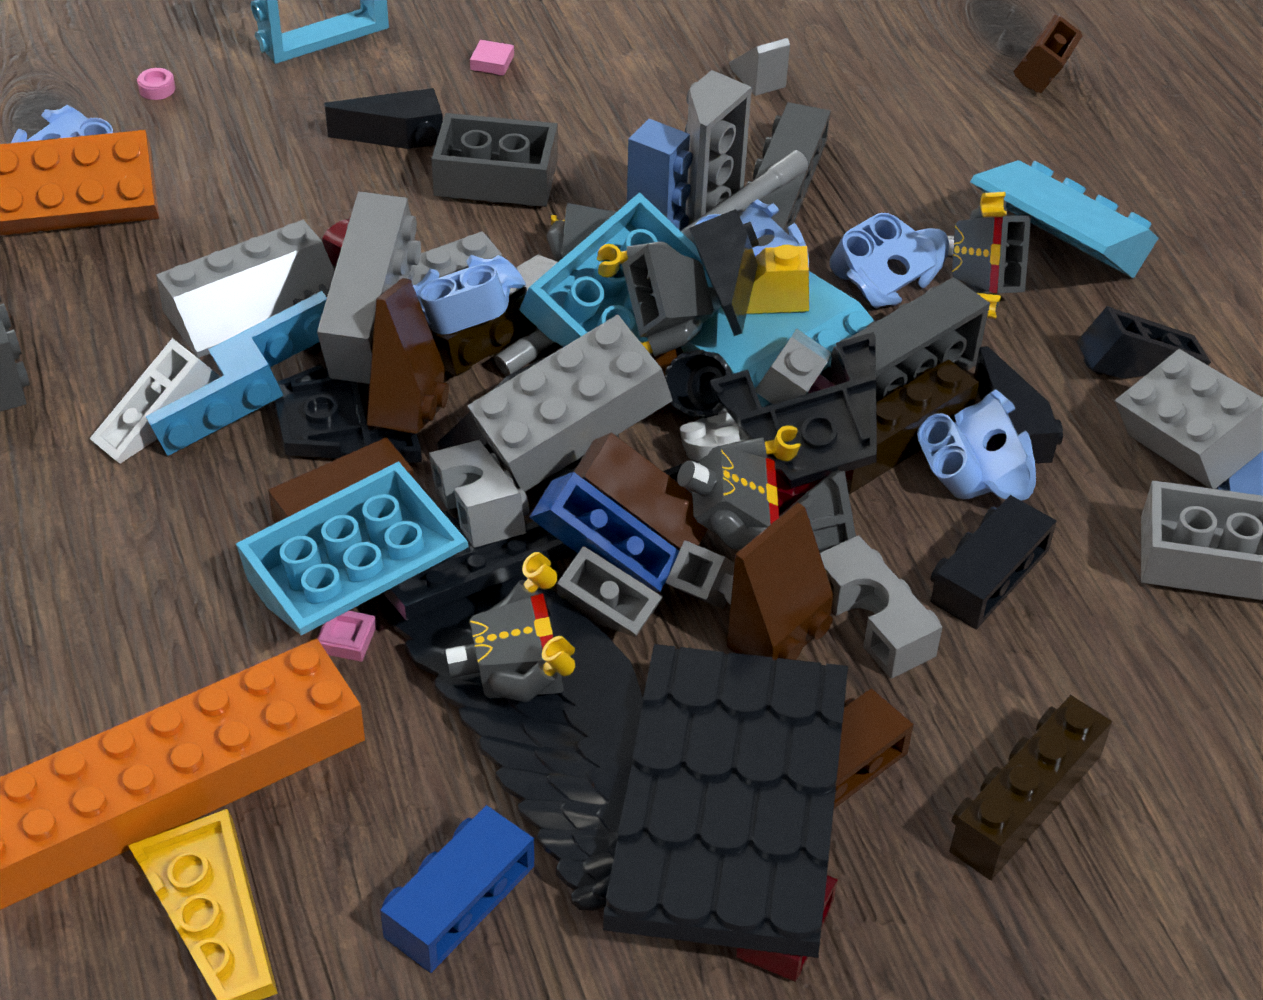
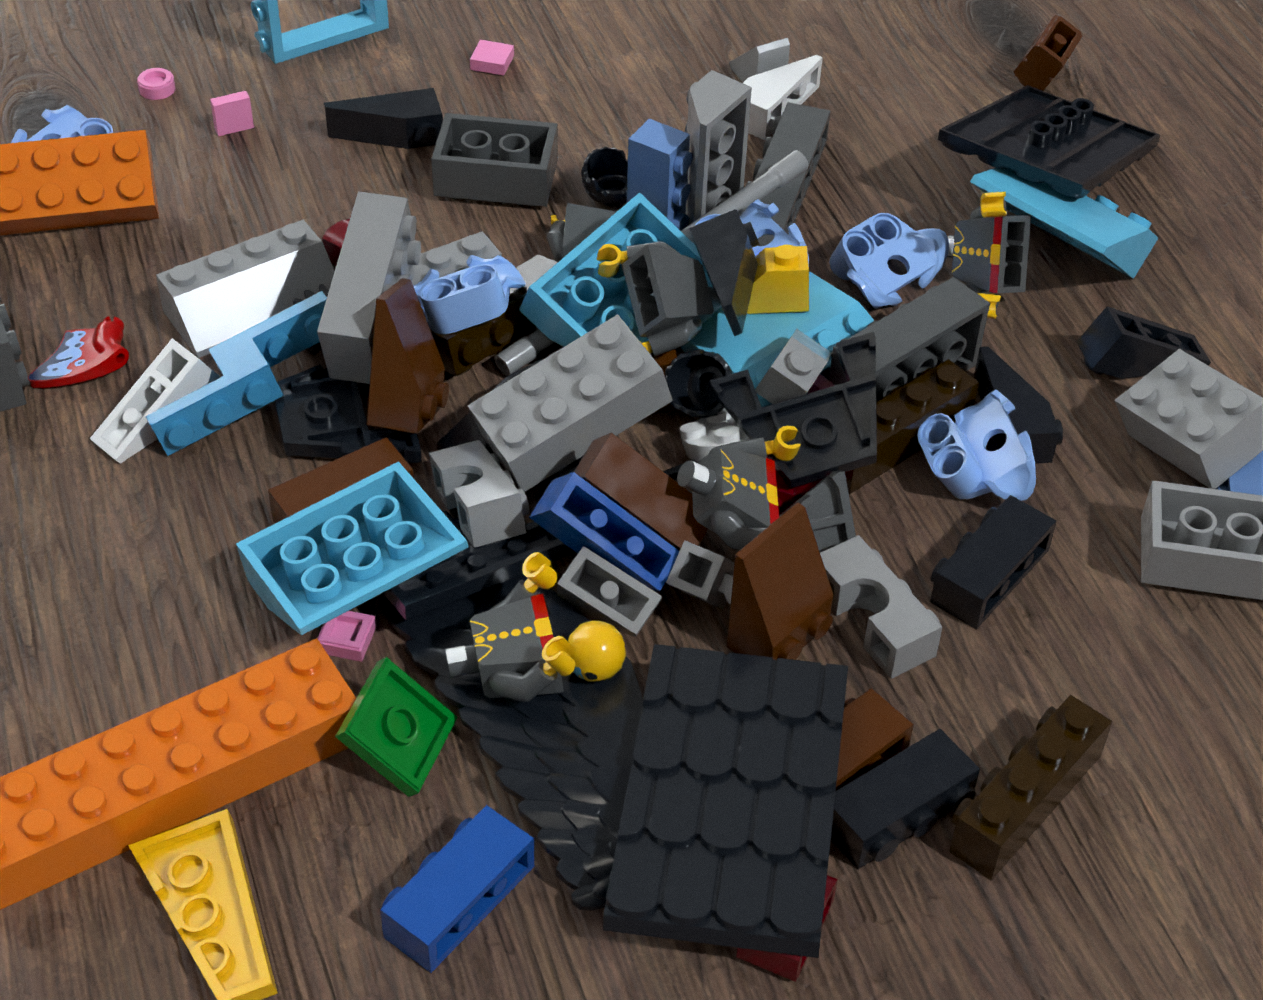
none -> red arm [28,316,129,388]
none -> bright pink tile [210,91,254,137]
none -> green tile [335,657,458,797]
none -> yellow piece [568,620,626,682]
none -> black hair [581,146,628,206]
none -> white slope [743,55,823,140]
none -> black brick [831,728,980,870]
none -> black piece [938,85,1160,198]

